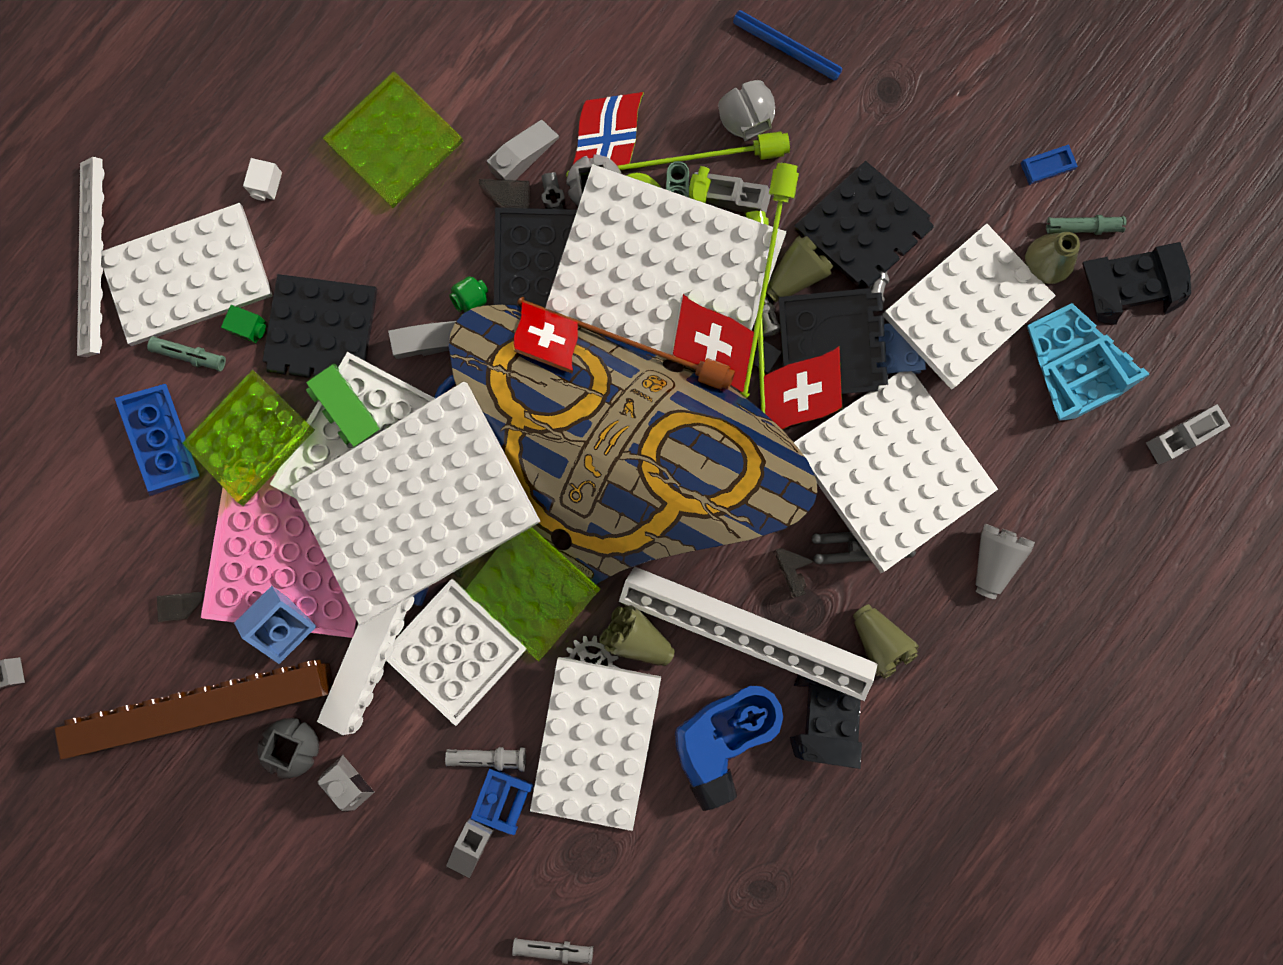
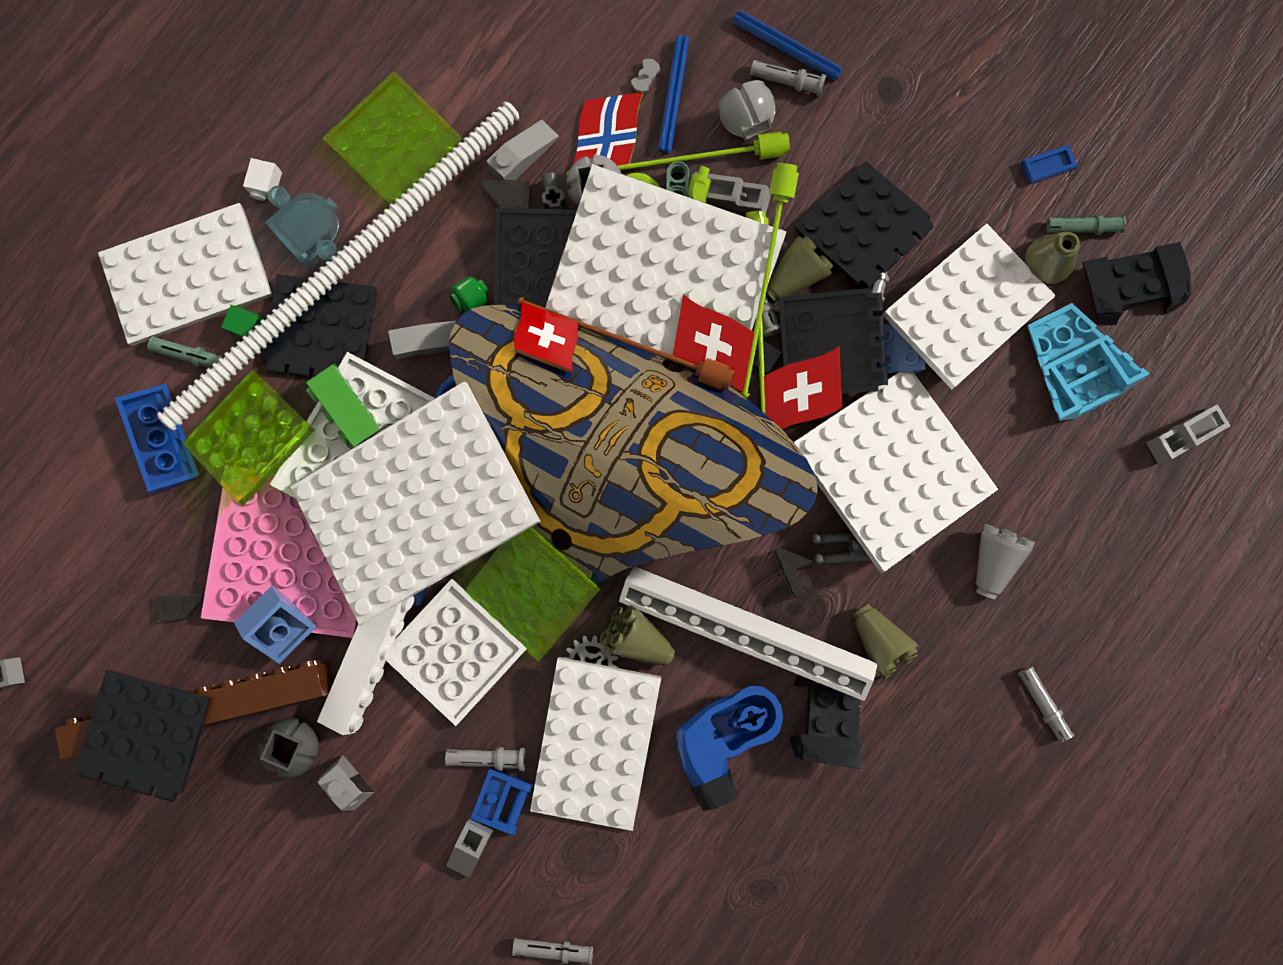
white plate [77,157,104,357] -> none
none -> black hinge [77,670,212,802]
none -> white piece [157,102,519,431]
none -> clear light blue piece [265,186,339,265]
none -> light grey piece [630,59,661,94]
none -> blue axle [658,35,689,154]
none -> light grey pin [750,60,826,97]
none -> light grey pin [1018,666,1074,743]

